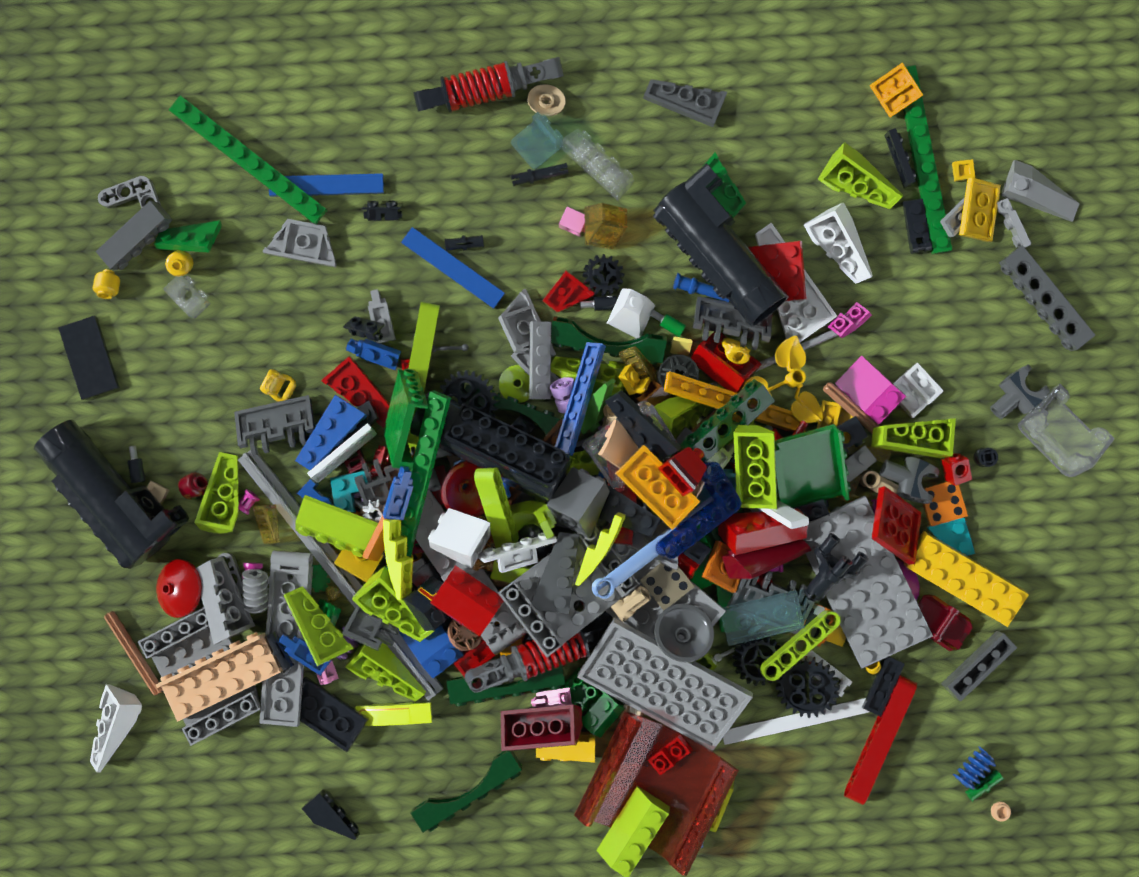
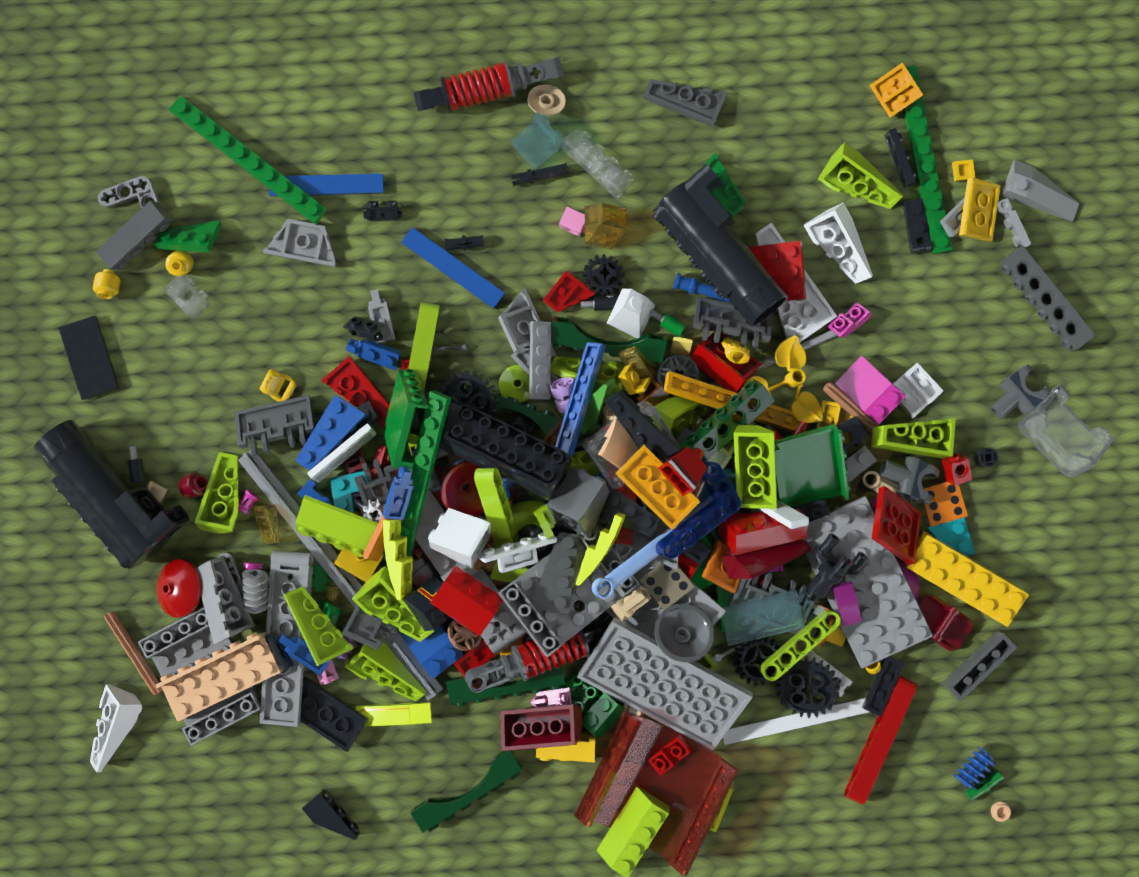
none -> magenta slope [833,581,861,627]

